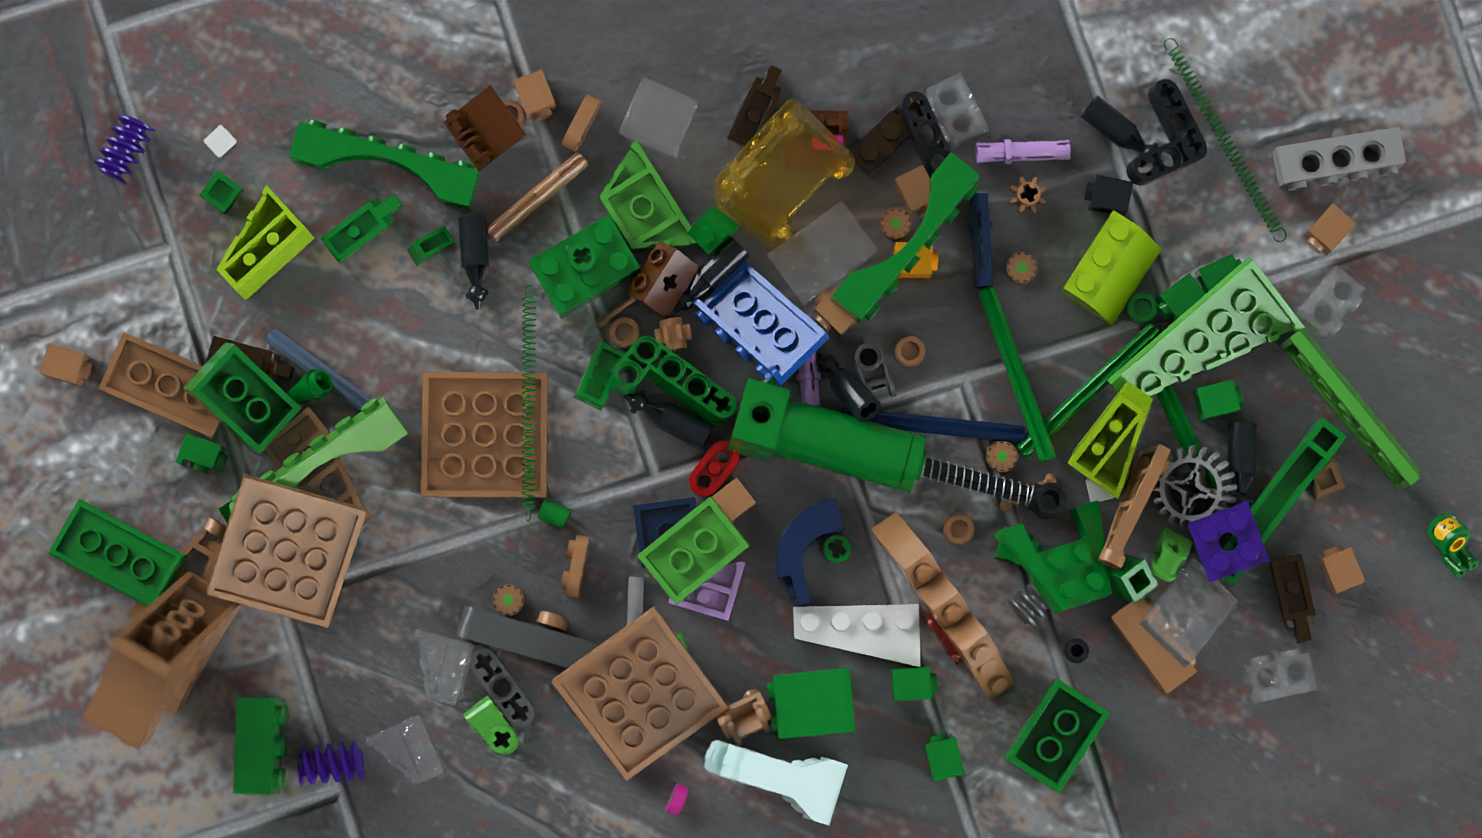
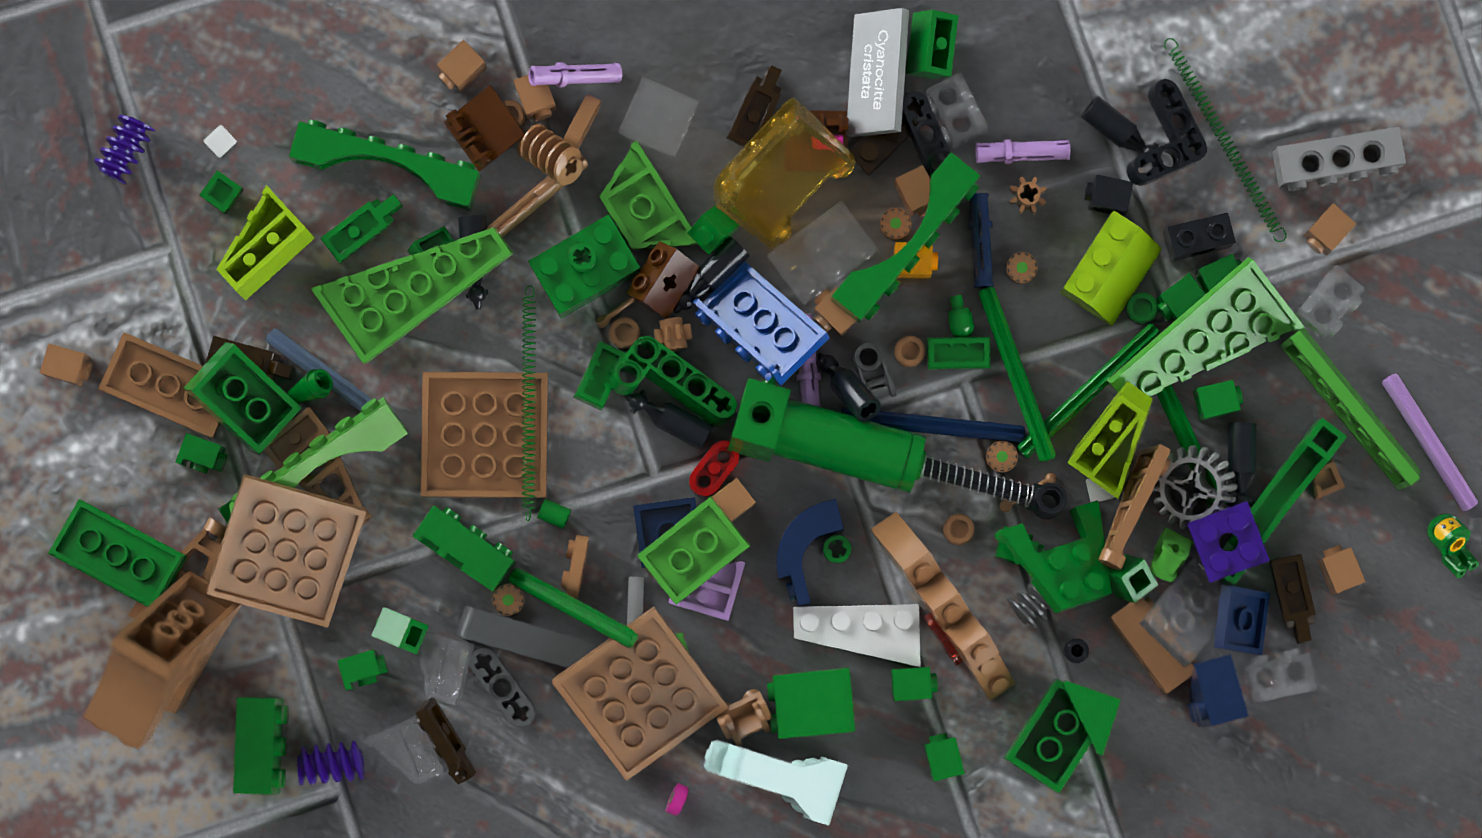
bright green piece [463,695,519,755] -> none
medium nougat tile [536,611,569,633] -> none
none -> bright green wing [311,228,514,364]
none -> green brick [337,649,388,691]
none -> brick [371,607,429,654]
none -> green wedge [412,505,516,592]
none -> dark brown hinge [415,697,476,784]
none -> medium nougat brick [437,40,487,93]
none -> green axle [509,568,638,648]
none -> medium nougat piece [517,124,583,186]
none -> lavender pin [528,62,622,87]
none -> tile [846,8,909,137]
none -> green brick [906,10,959,79]
none -> green plate [927,337,991,370]
none -> green cylinder [947,294,974,337]
none -> green tile [1063,680,1121,756]
none -> black brick [1163,213,1236,262]
none -> dark blue wedge [1187,654,1249,727]
none -> dark blue plate [1214,585,1270,655]
none -> lavender axle [1382,373,1478,511]

